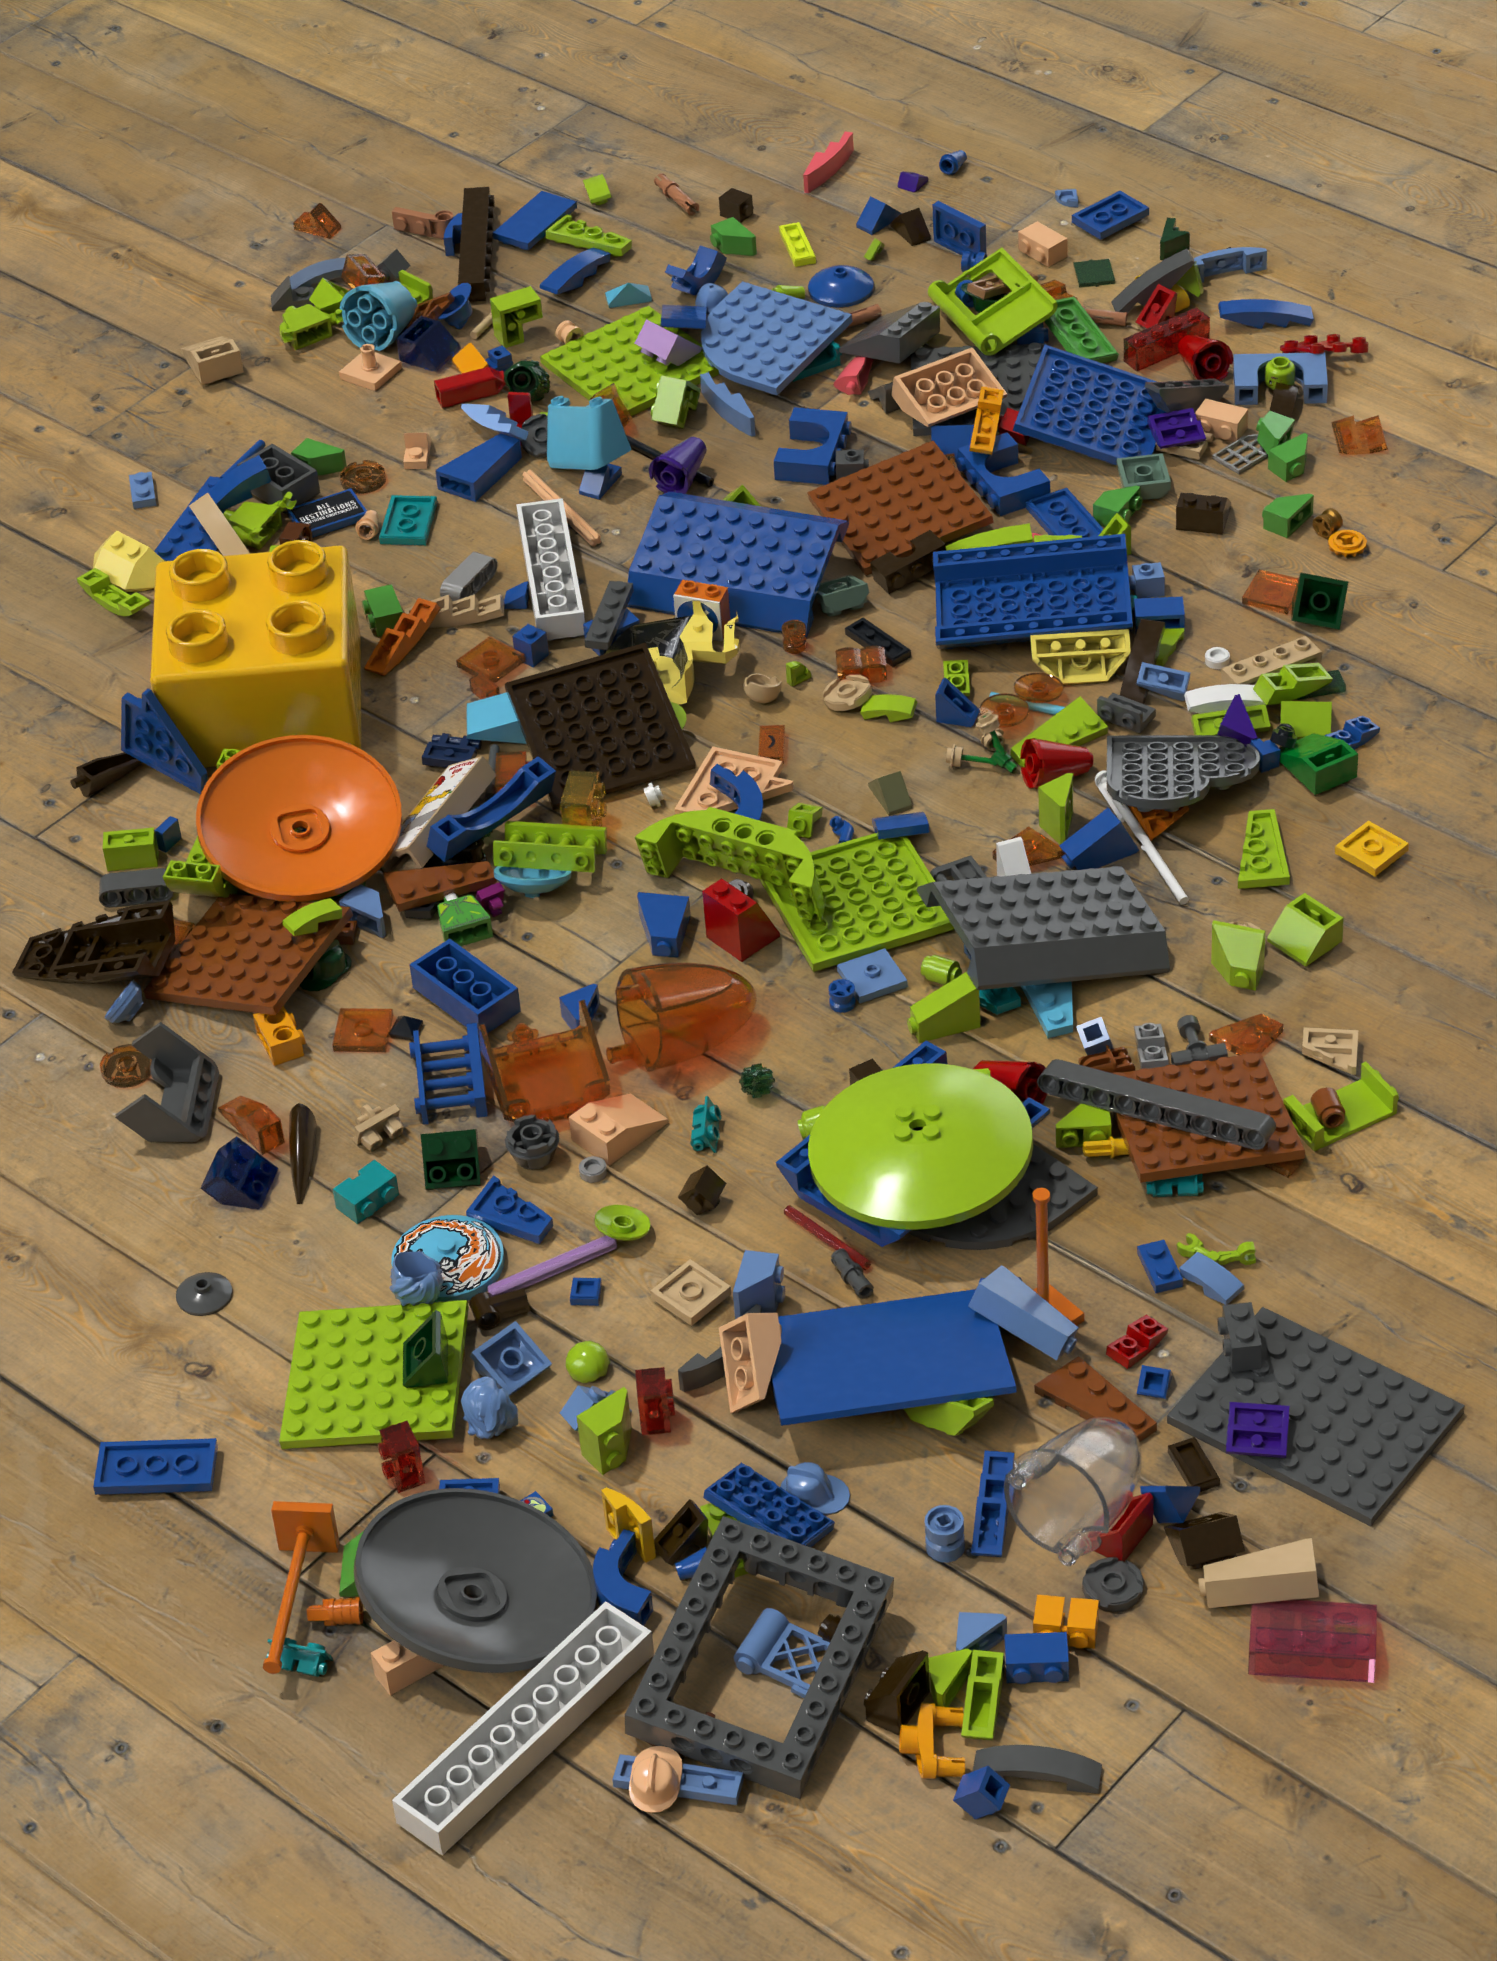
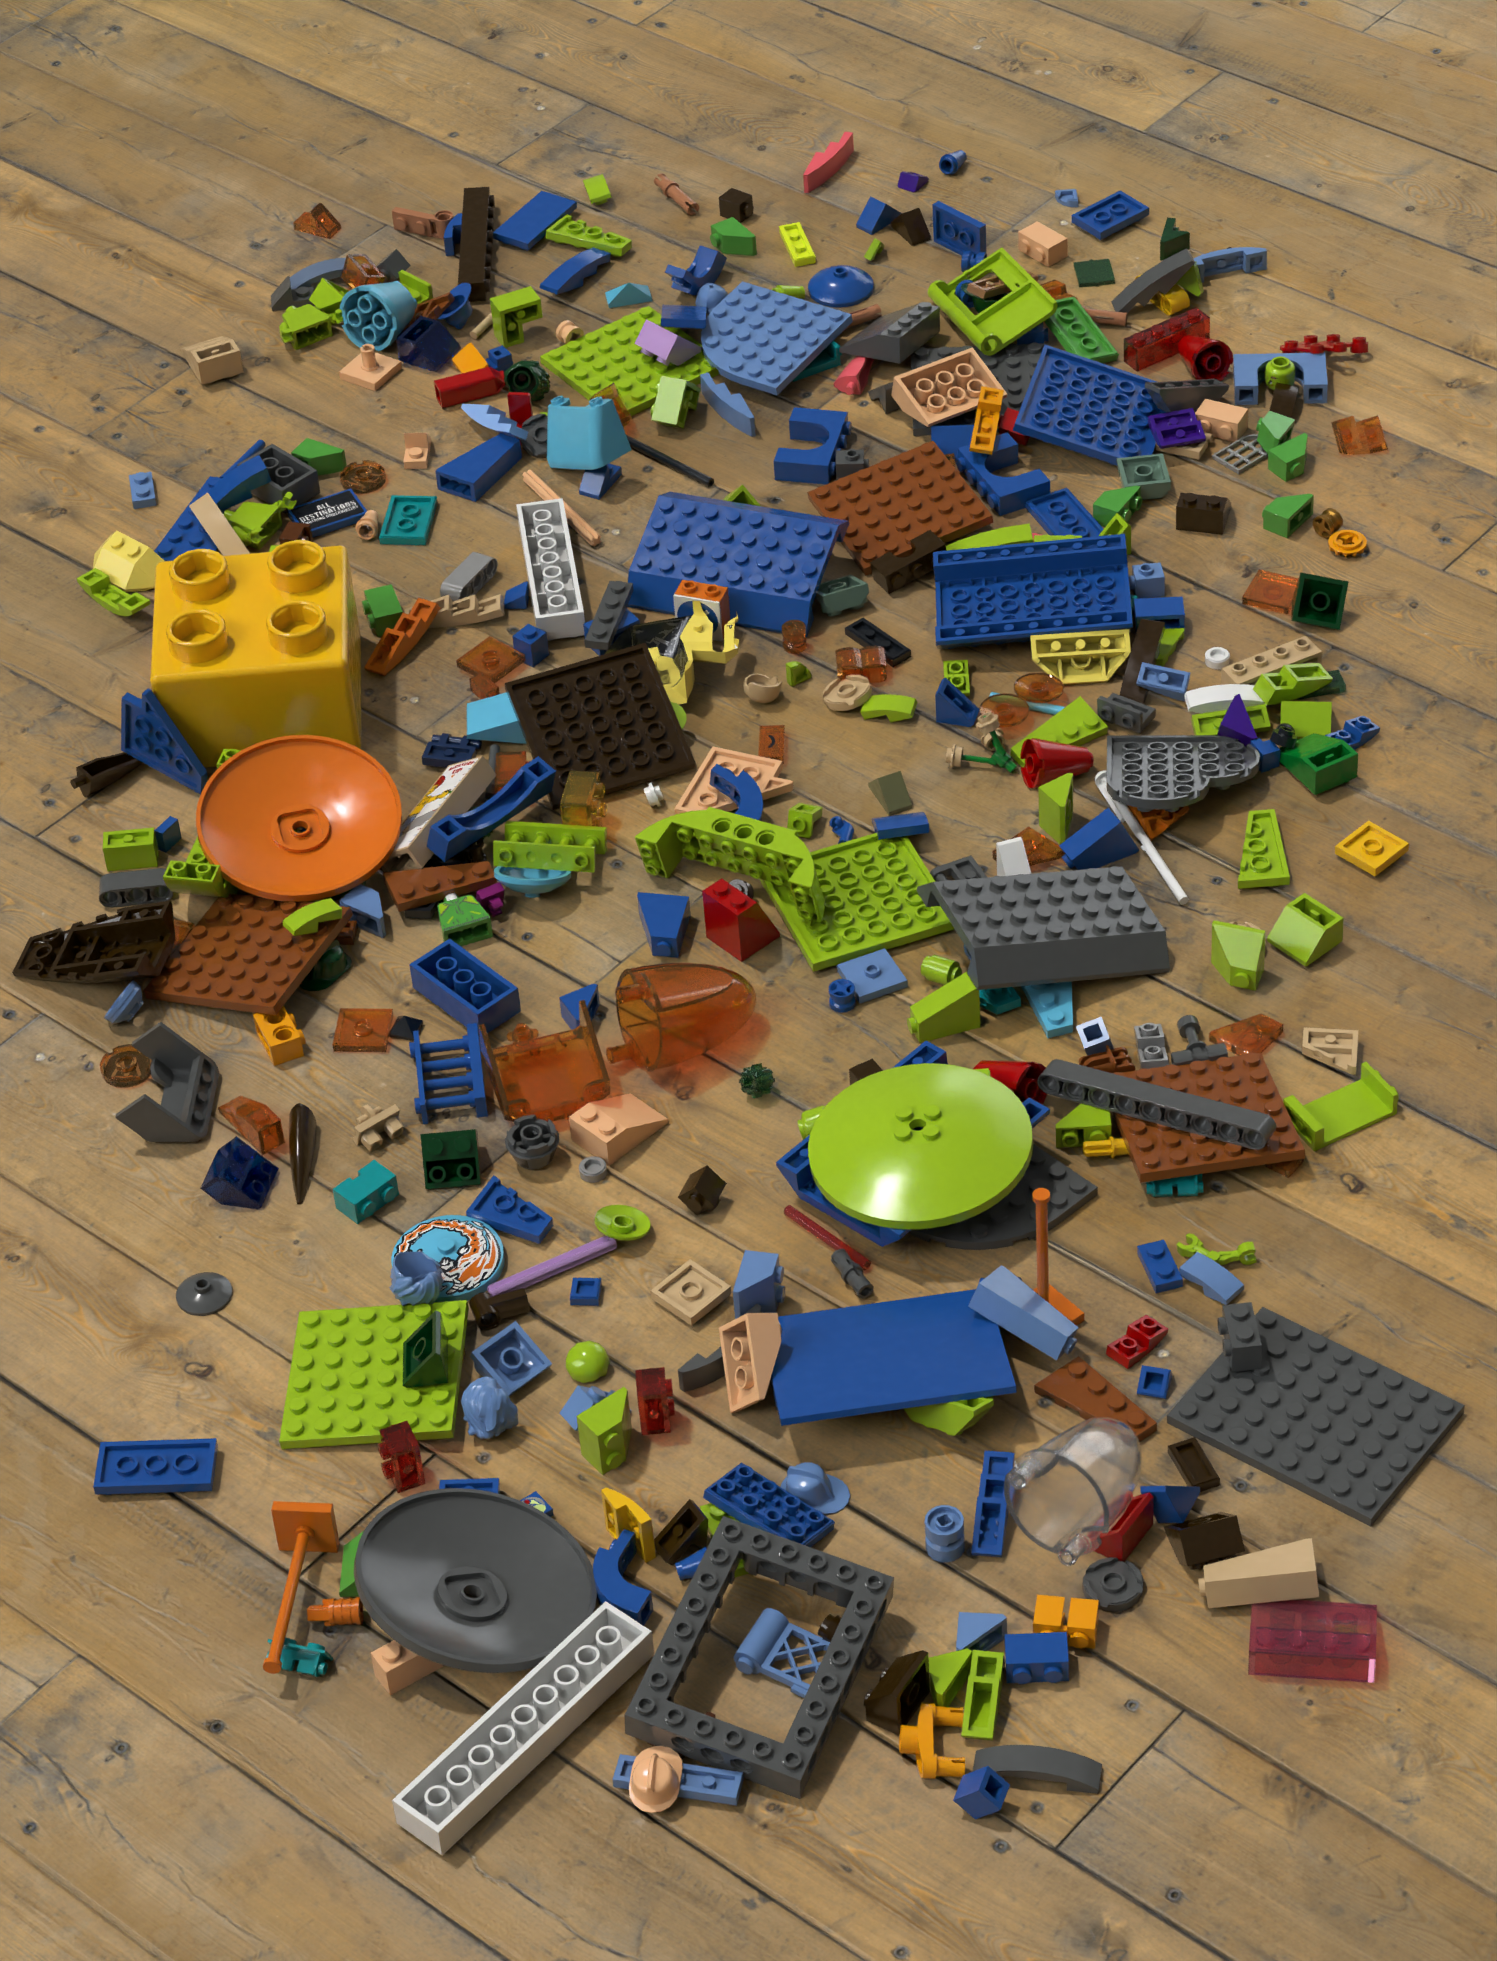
dark purple cone [649,437,707,494] -> none
teal hinge [690,1096,722,1153] -> none
red slope [1135,284,1177,334] -> none
blue slope [1218,299,1314,329] -> none
dark purple slope [1226,1402,1290,1458] -> none
dark orange brick [1311,1087,1345,1128] -> none

